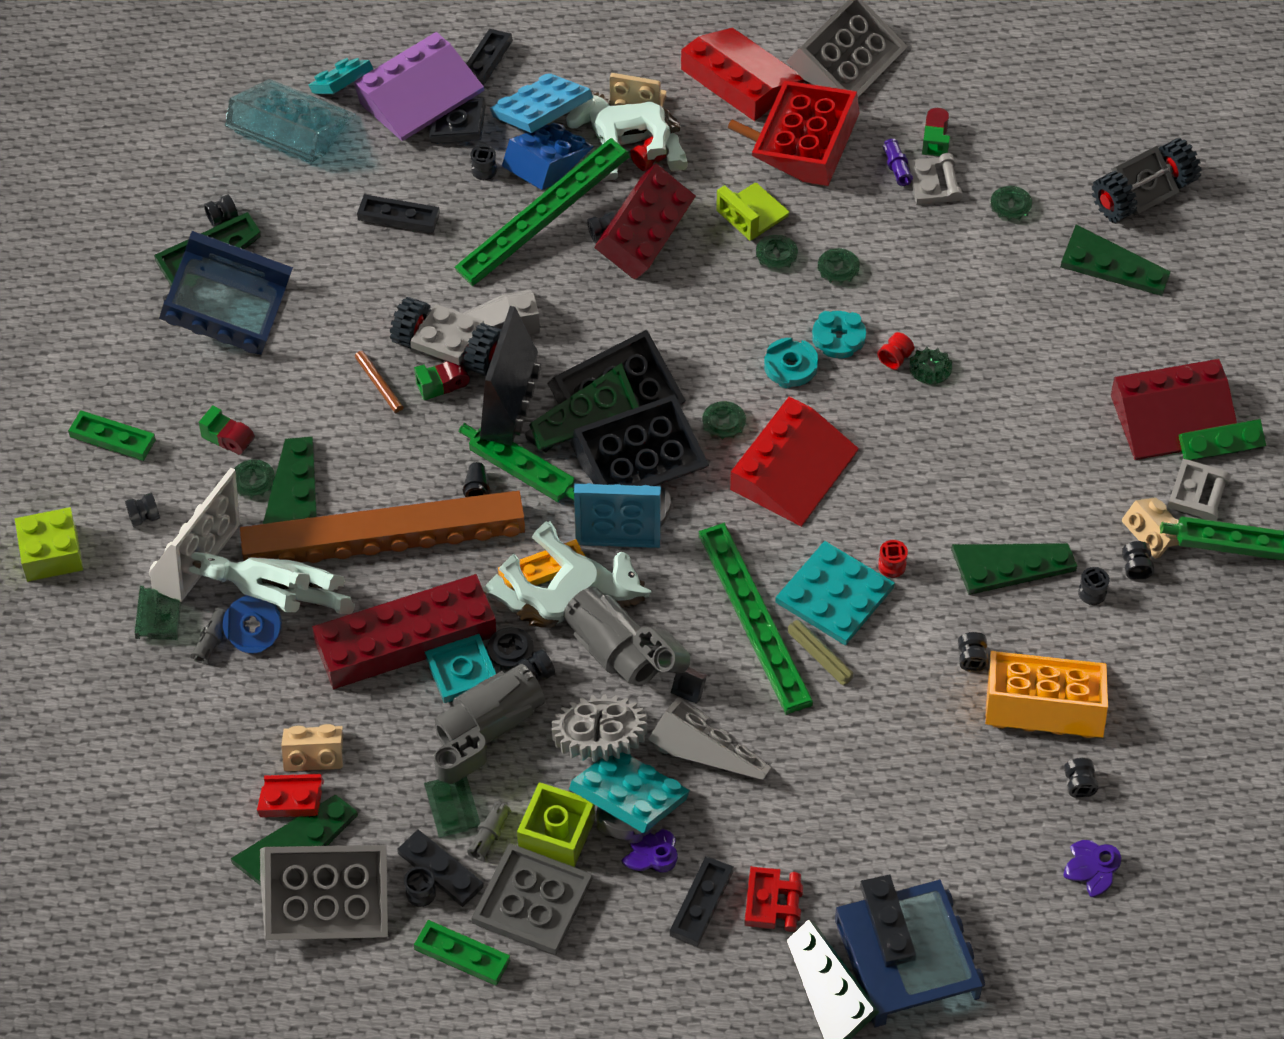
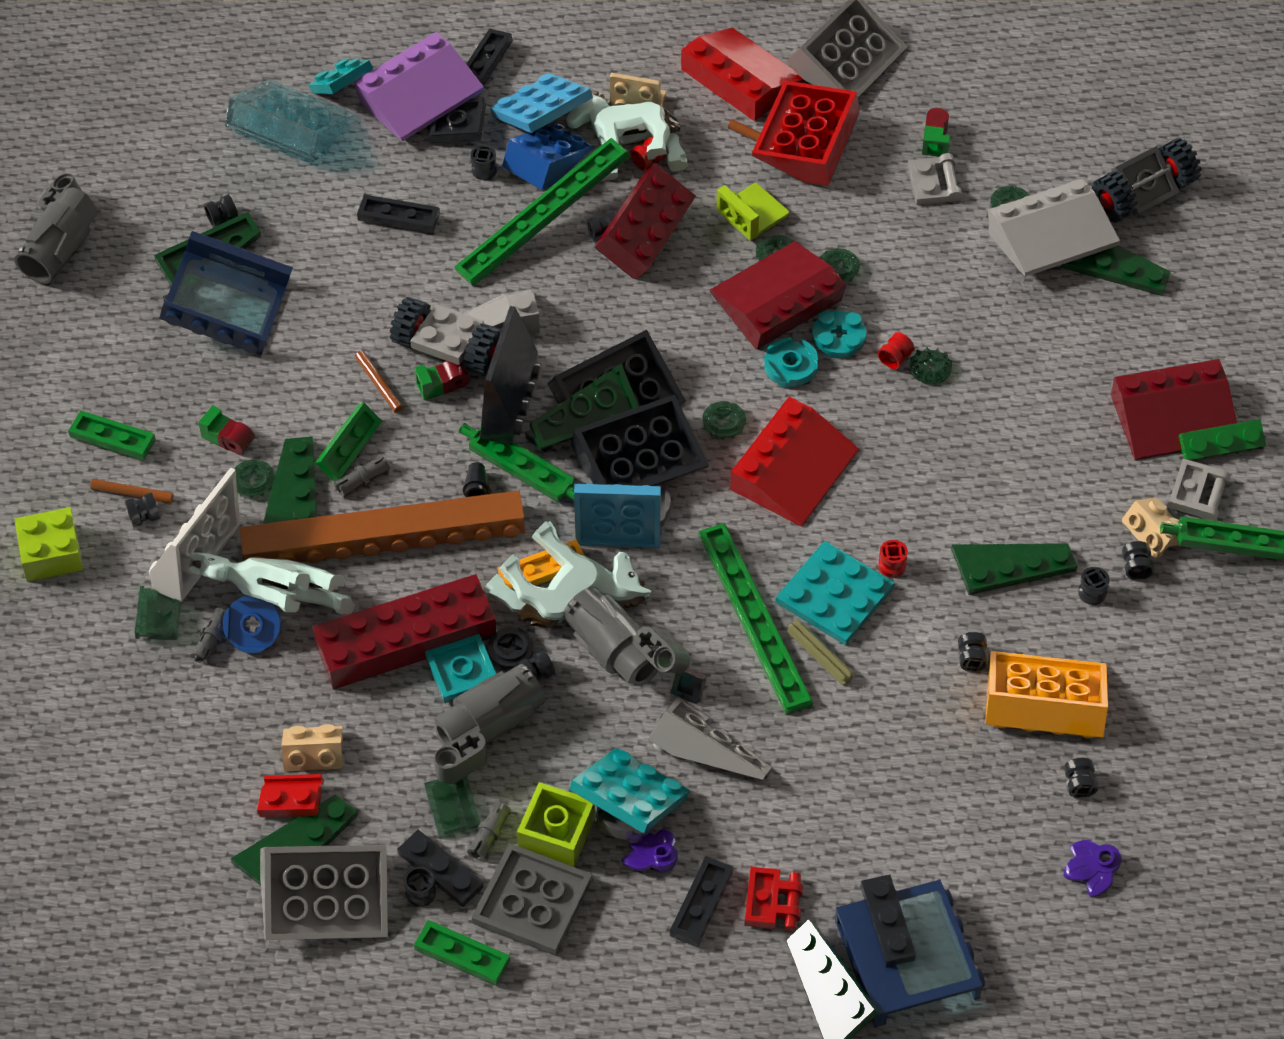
light grey gear [552,694,648,762] -> none
dark purple pin [882,139,913,186] -> none
none -> dark grey piece [14,173,98,284]
none -> dark orange bar [90,479,174,504]
none -> green plate [315,403,382,481]
none -> dark grey pin [334,455,390,497]
none -> dark red slope [710,241,846,350]
none -> light grey slope [988,179,1120,277]

